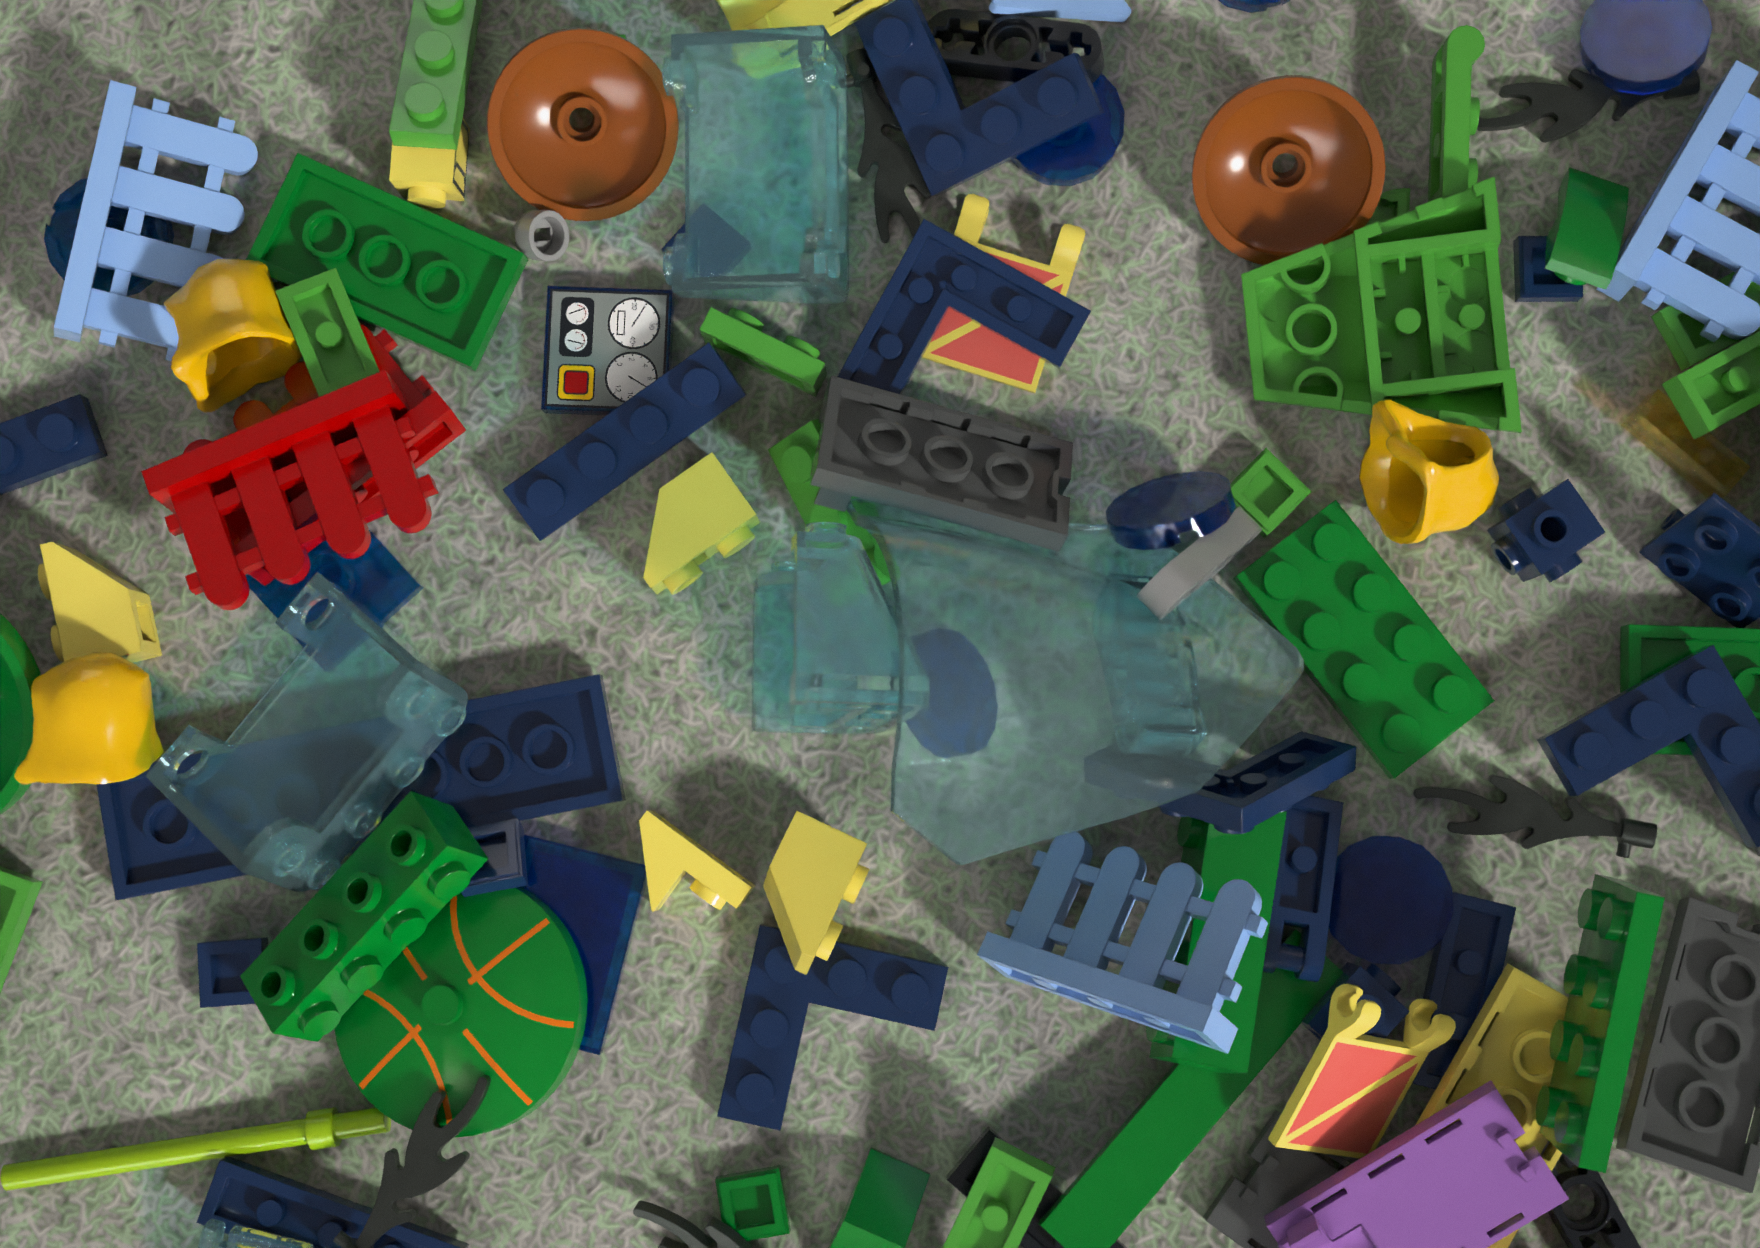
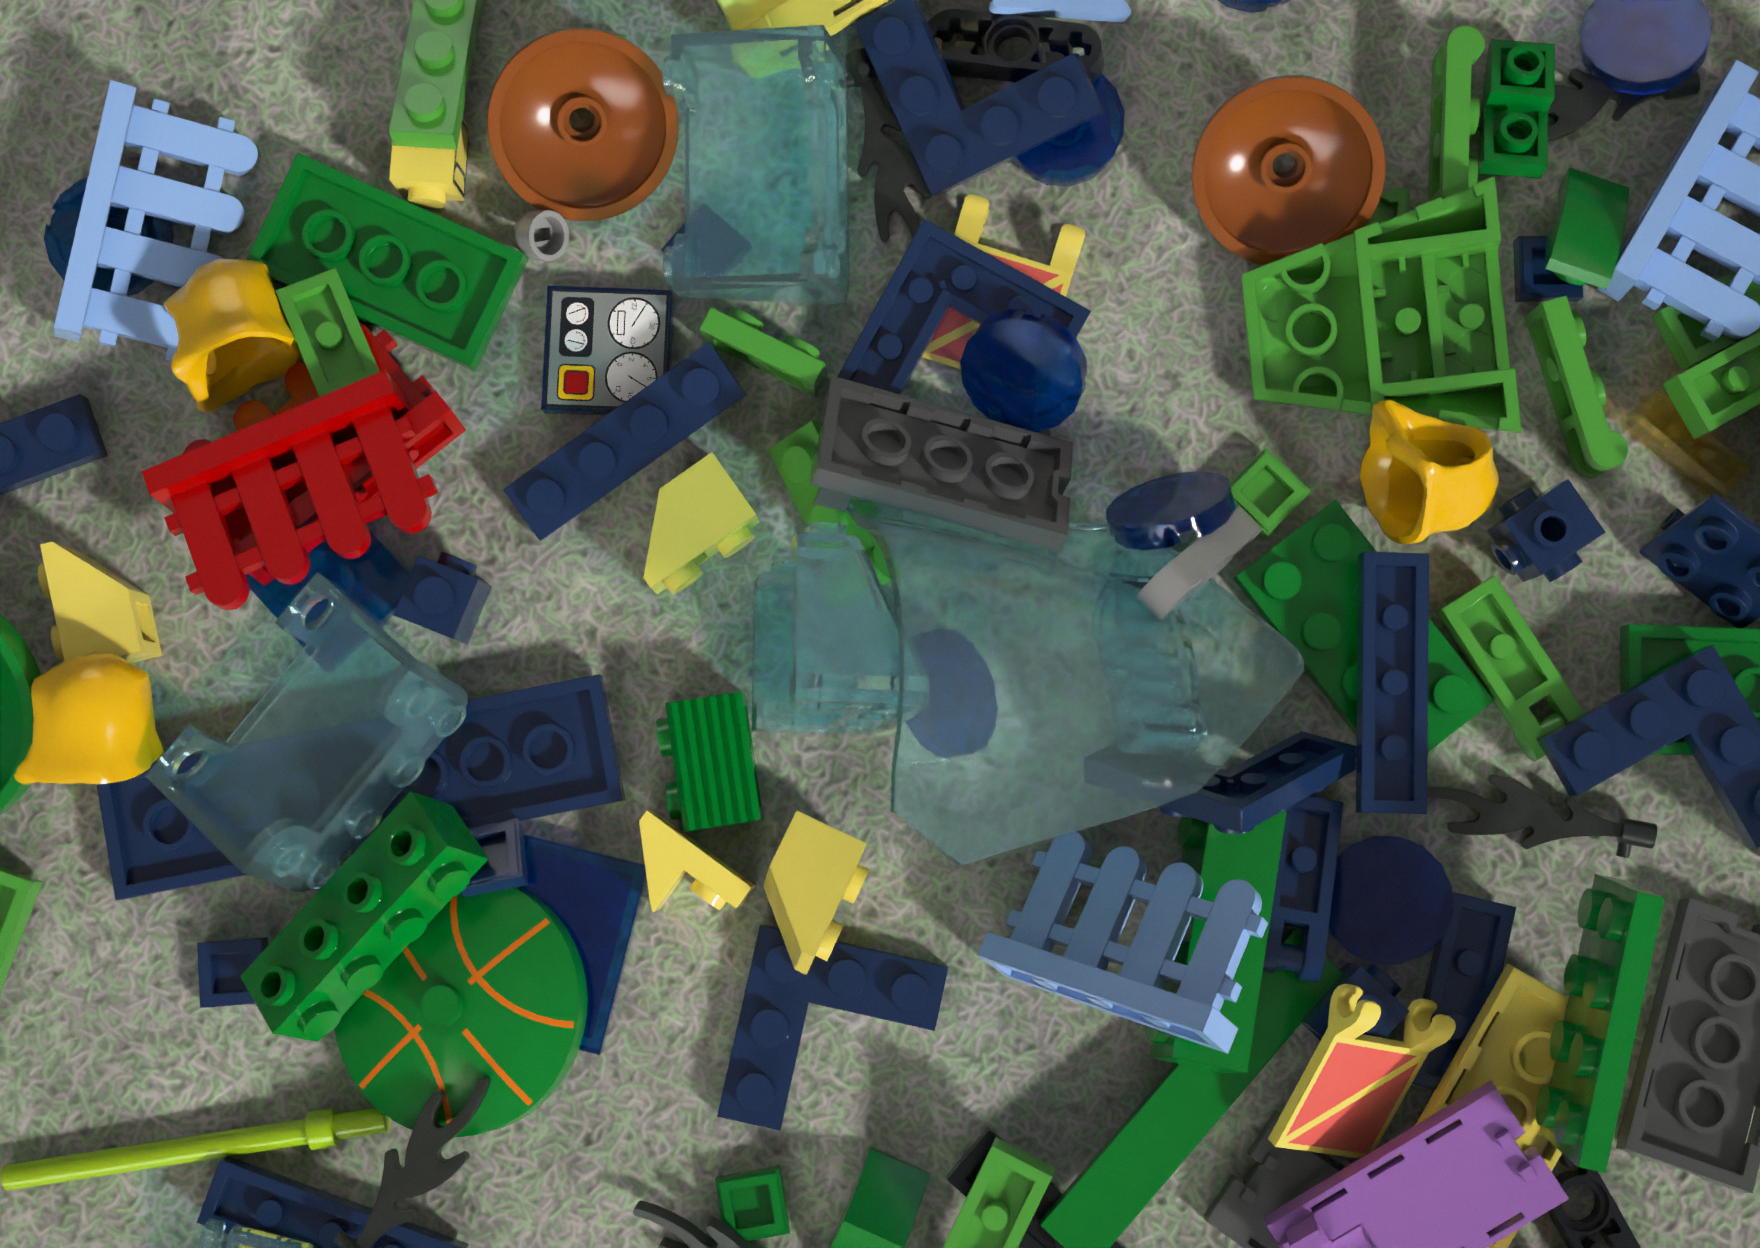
none -> dark blue brick [394,551,491,645]
none -> green brick [656,692,764,832]
none -> clear blue tile [960,309,1088,433]
none -> dark blue plate [1356,552,1429,815]
none -> bright green plate [1435,576,1585,762]
none -> green slope [1478,39,1555,179]
none -> bright green plate [1524,296,1628,478]

